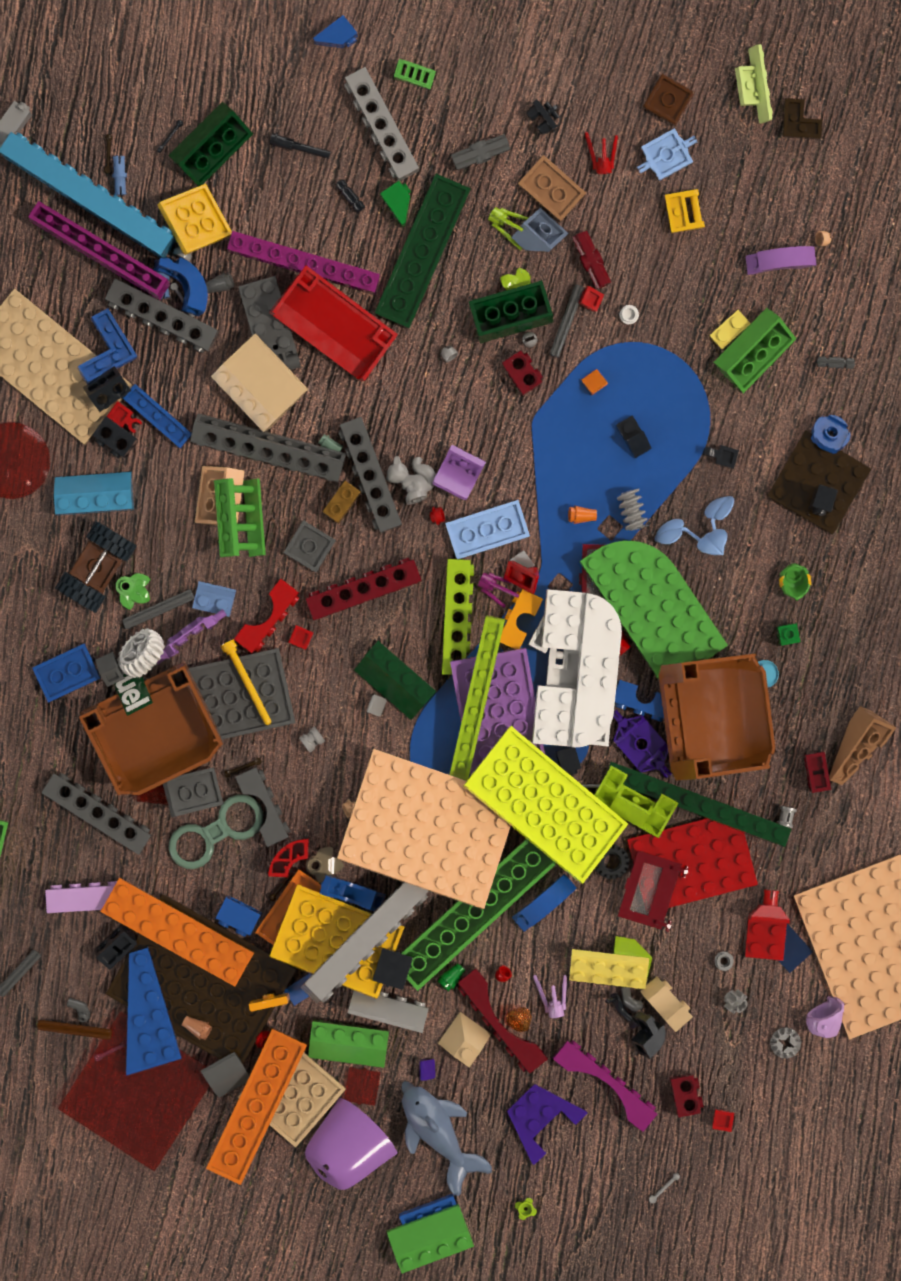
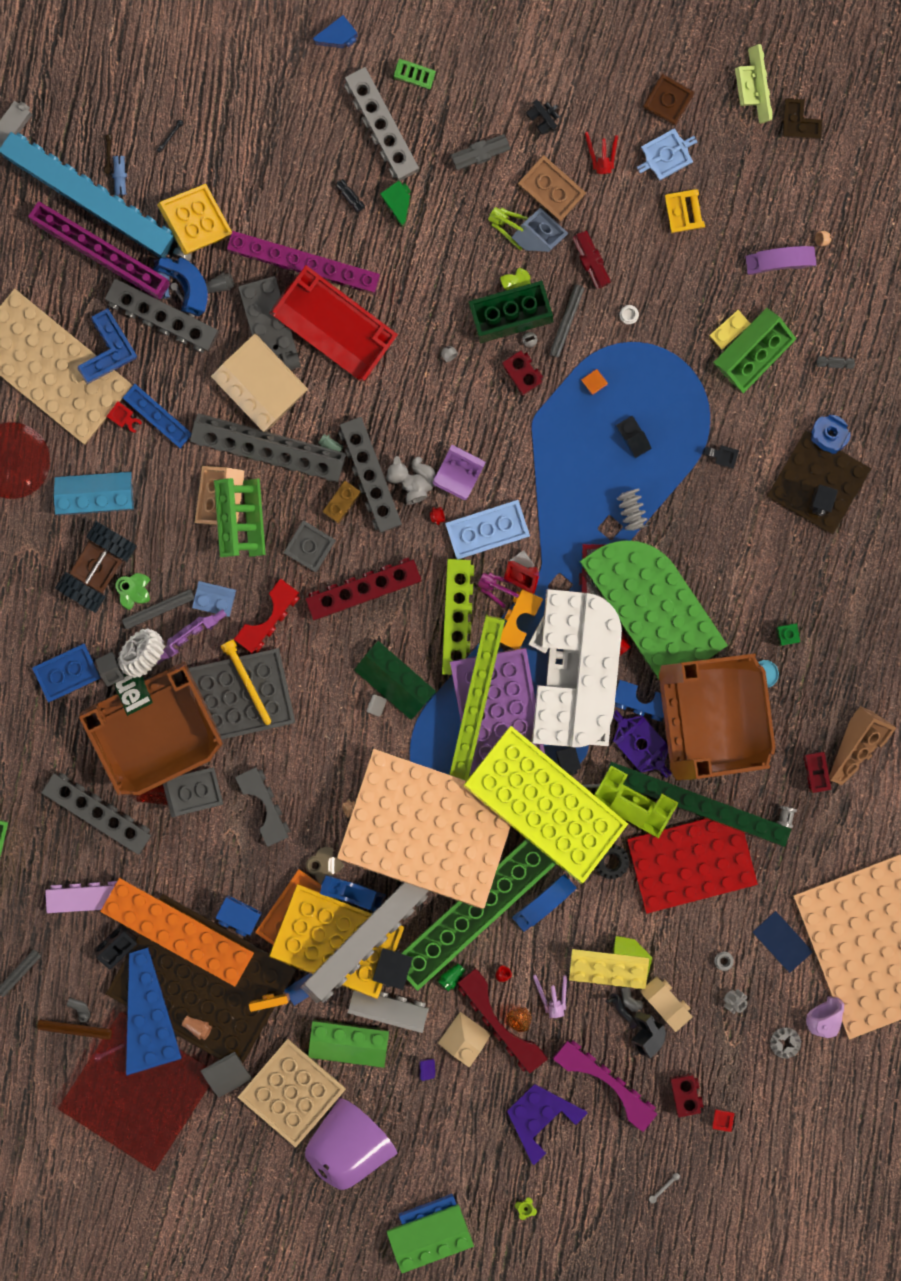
black brick [83,366,131,412] -> none
black brick [92,417,139,459] -> none
dark green slope [168,102,253,187] -> none
sand green bar [169,794,264,869] -> none
orange plate [206,1028,307,1185] -> none
dark brown hinge [224,758,262,777] -> none
red plate [256,1030,270,1049] -> none
red brick [268,838,309,877] -> none
black pin [269,132,331,159] -> none
dark brown hinge [269,868,297,901] -> none
red plate [288,625,314,650] -> none
light grey wheel [299,726,325,753] -> none
clear red piece [344,1067,381,1106] -> none
dark green plate [374,173,471,329] -> none
sand blue animal [401,1081,492,1196] -> none
orange cone [568,505,597,524] -> none
red plate [578,286,604,312] -> none
dark red piece [618,851,689,932] -> none
light blue plant [654,496,734,555] -> none
red plate [744,889,790,961] -> none
bright green hair [779,563,812,601] -> none

